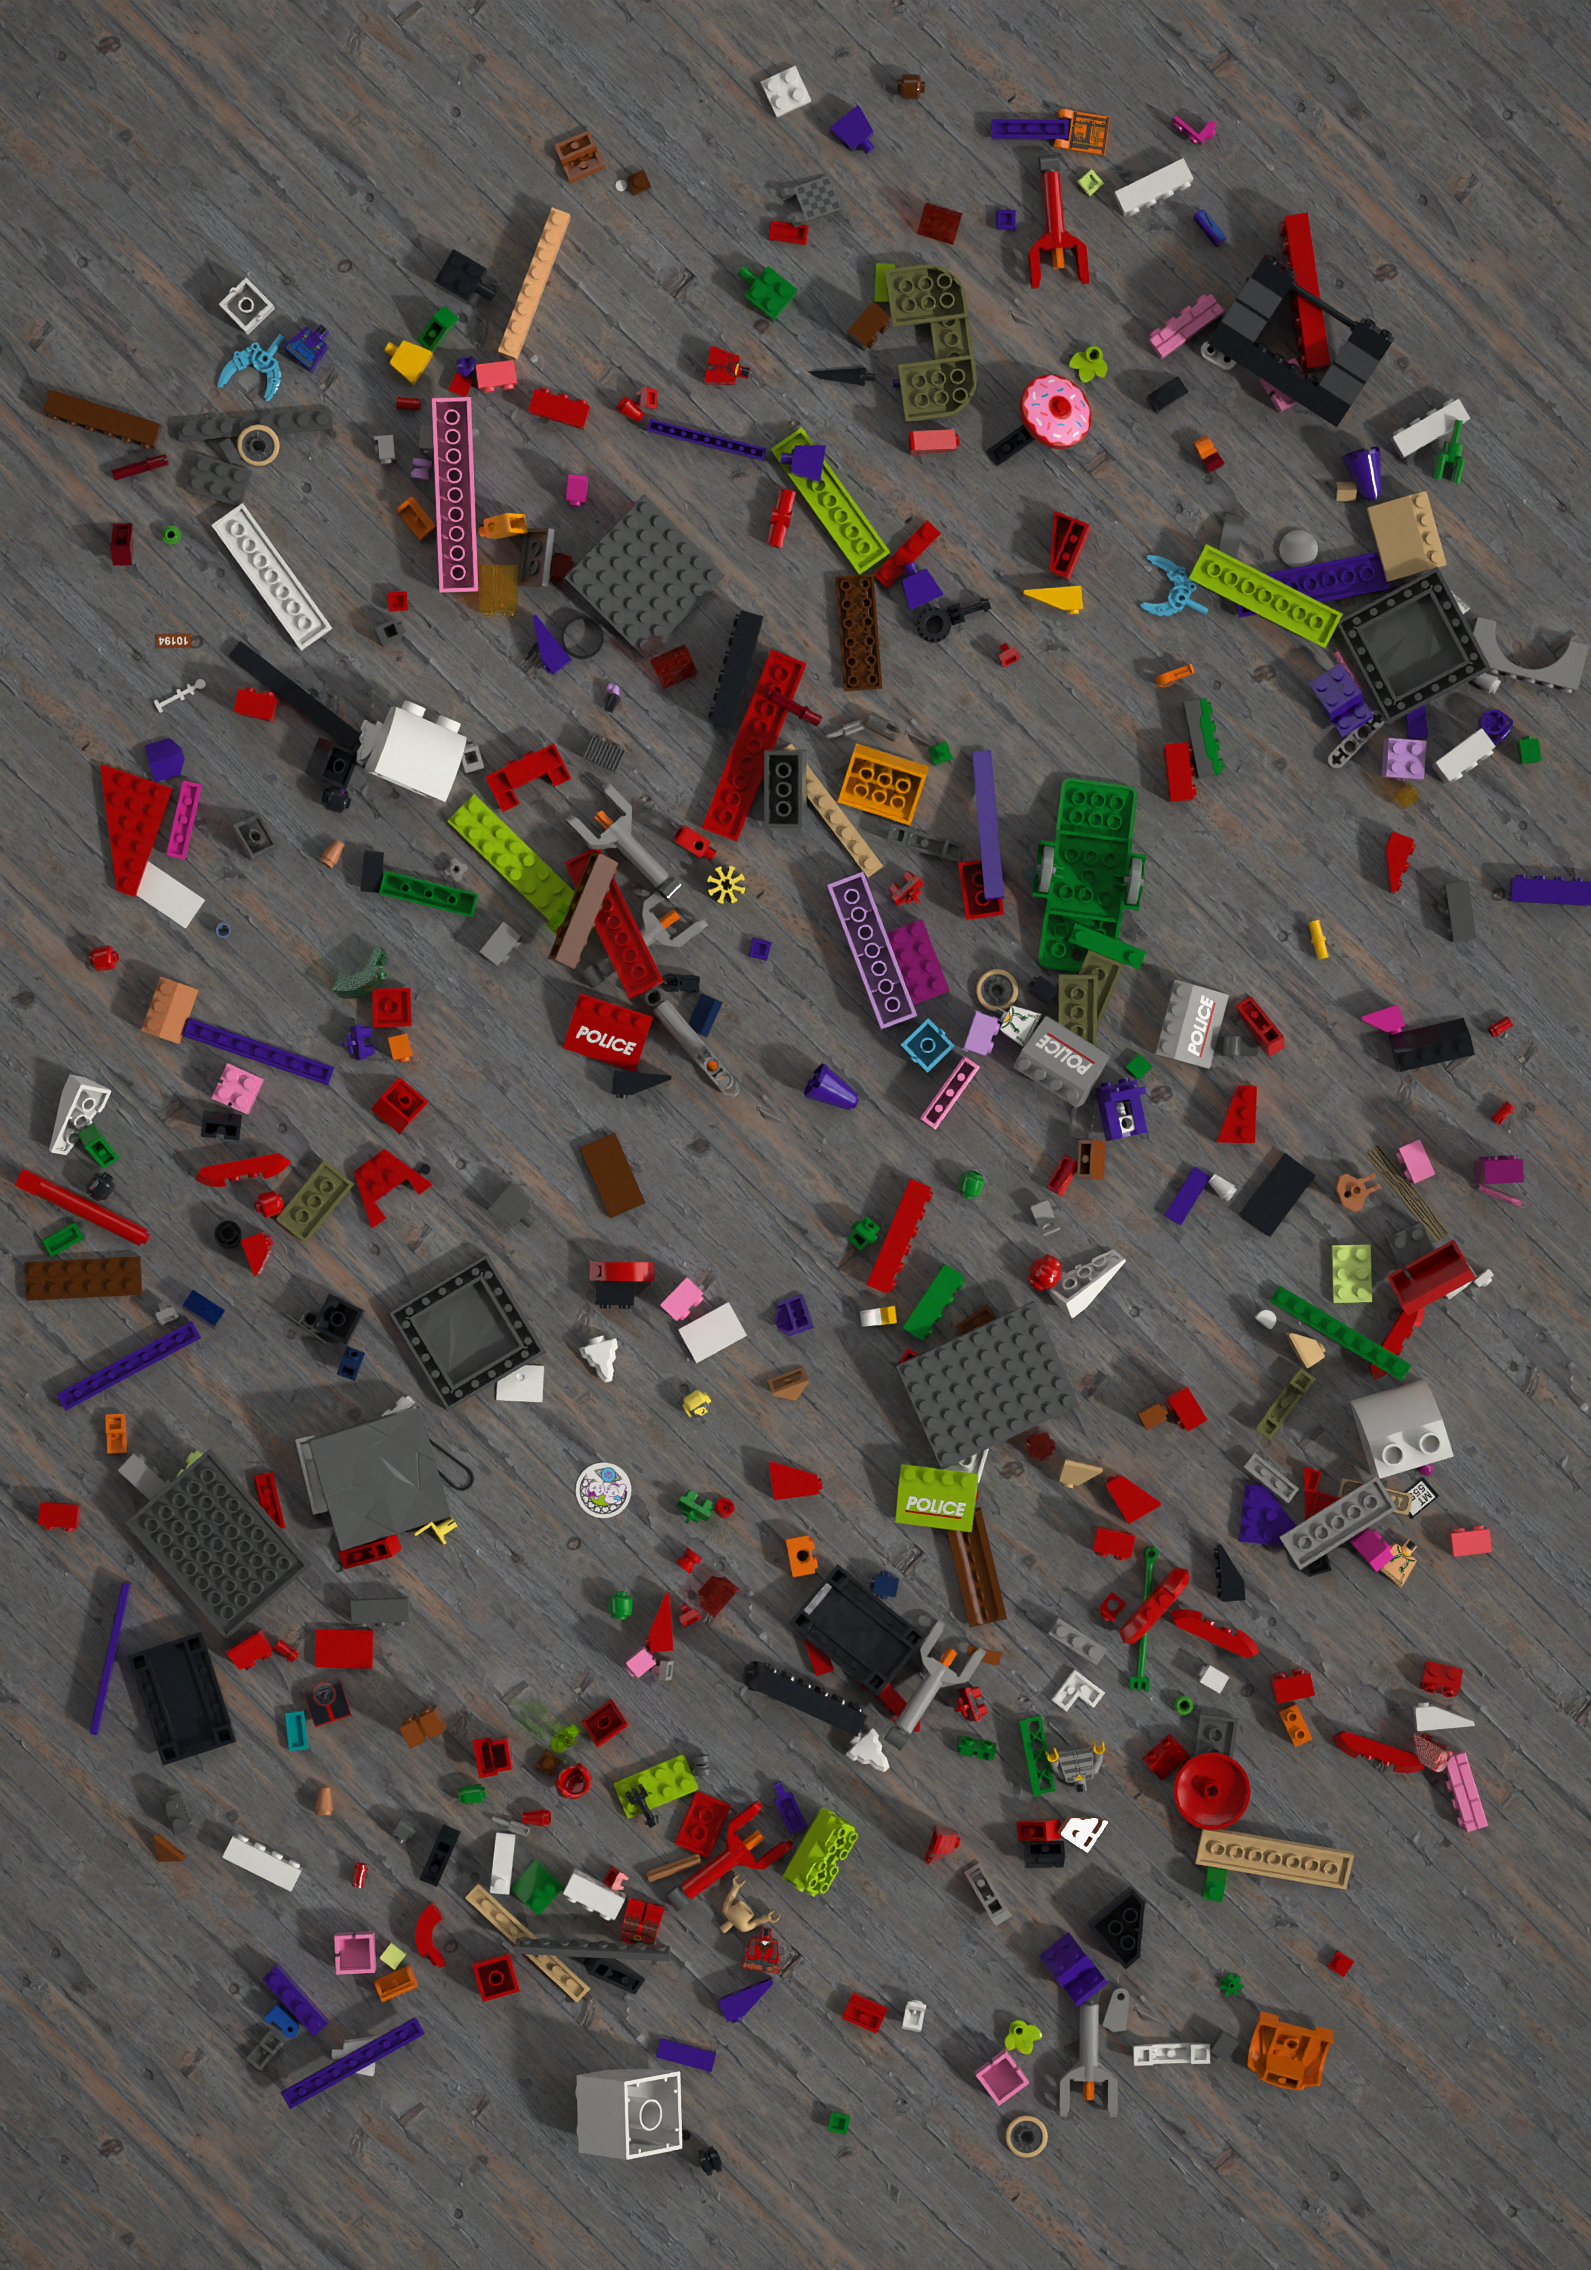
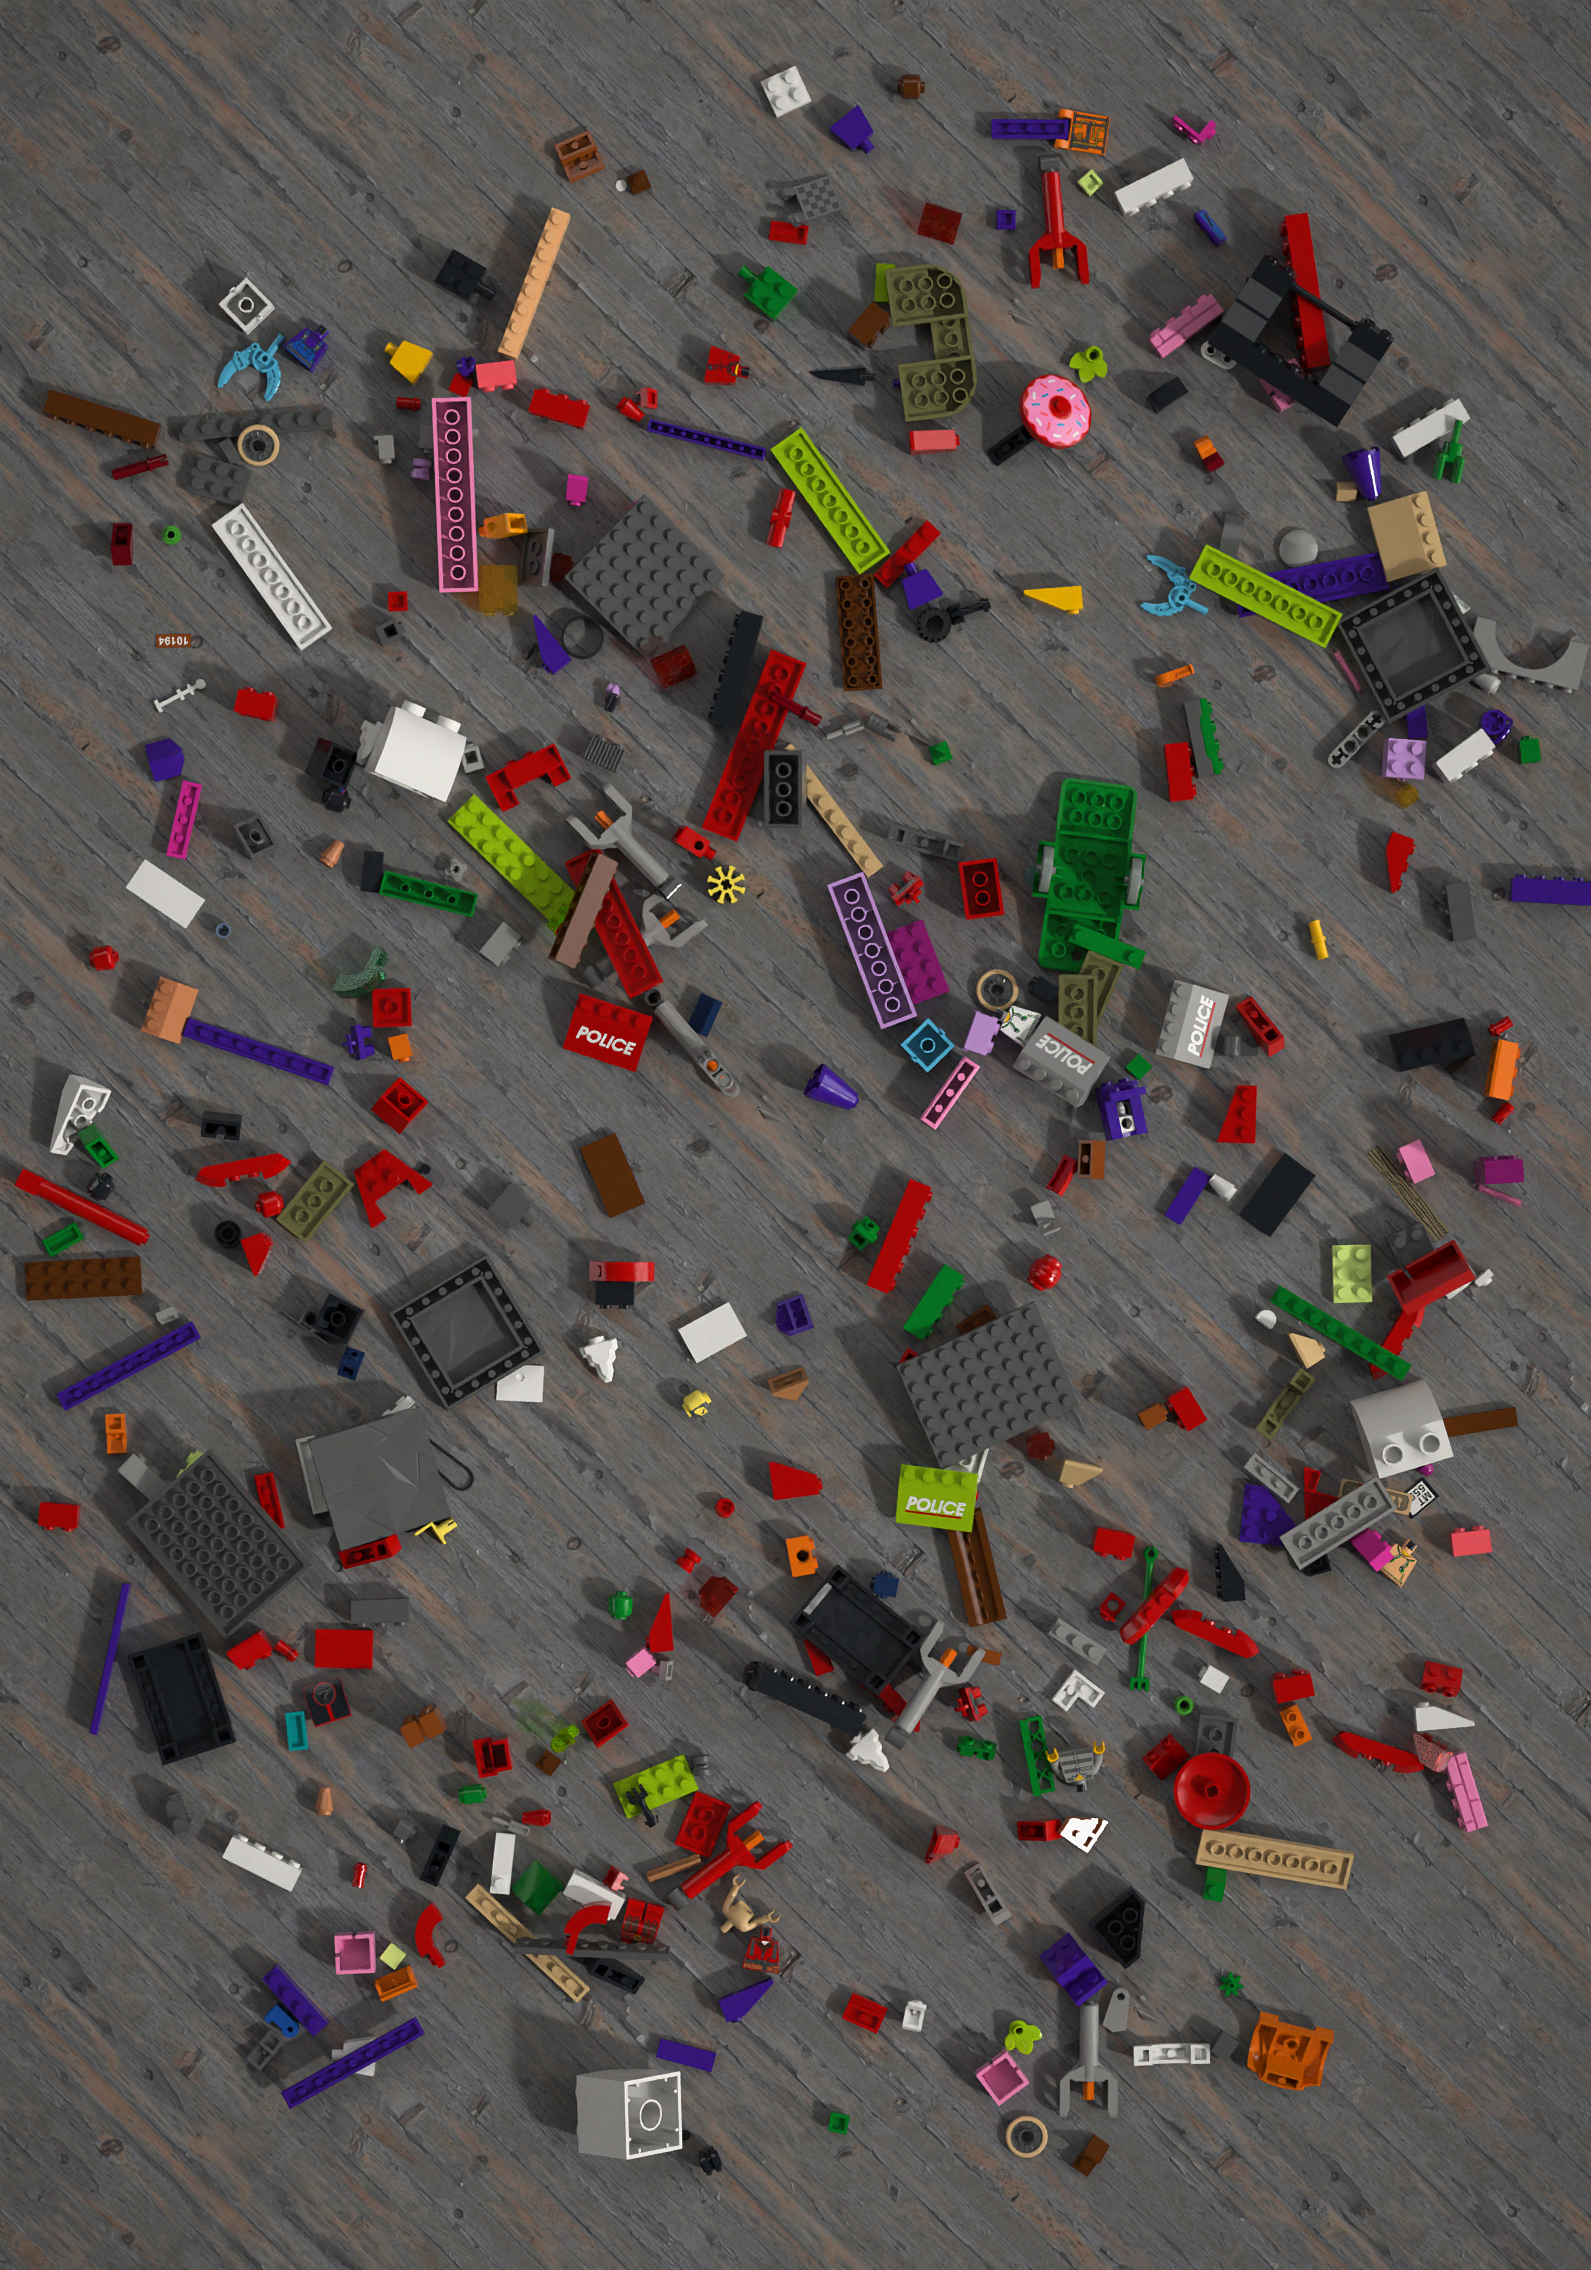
red wing [100,764,173,898] -> none
dark orange slope [153,1832,187,1862] -> none
clear blue hinge [182,1290,225,1329] -> none
bright pink piece [212,1063,264,1114] -> none
black tile [229,641,361,750] -> none
orange hinge [396,496,437,541] -> none
green slope [417,306,459,352] -> none
red brick [472,1951,521,2002] -> none
red hair [554,1763,592,1800] -> none
sticker [576,1463,631,1518] -> none
black slope [612,1070,672,1099] -> none
black piece [660,973,700,993] -> none
bright pink piece [660,1277,704,1321] -> none
green hips [677,1490,713,1524] -> none
red tile [679,1603,702,1628] -> none
dark purple tile [748,938,772,961] -> none
dark purple plate [774,1781,808,1835] -> none
dark purple torso [780,445,826,484] -> none
lime brick [781,1807,858,1897] -> none
light orange slope [838,743,929,825] -> none
leg [860,1305,897,1327] -> none
green head [957,1170,985,1200] -> none
dark purple tile [972,750,1004,900] -> none
red tile [998,643,1020,668] -> none
black brick [1024,1841,1065,1868] -> none
white wedge [1046,1249,1126,1318] -> none
red wedge [1050,511,1091,581] -> none
red slope [1104,1473,1162,1524] -> none
dark purple bracket [1308,663,1374,738] -> none
red plate [1327,1950,1354,1977] -> none
nougat hinge [1335,1173,1381,1212] -> none
dark pink slope [1360,1005,1405,1035] -> none
none -> red arch [563,1901,612,1955]
none -> reddish brown slope [1071,2134,1110,2177]
none -> reddish brown tile [1442,1407,1519,1437]
none -> orange slope [1483,1039,1521,1101]

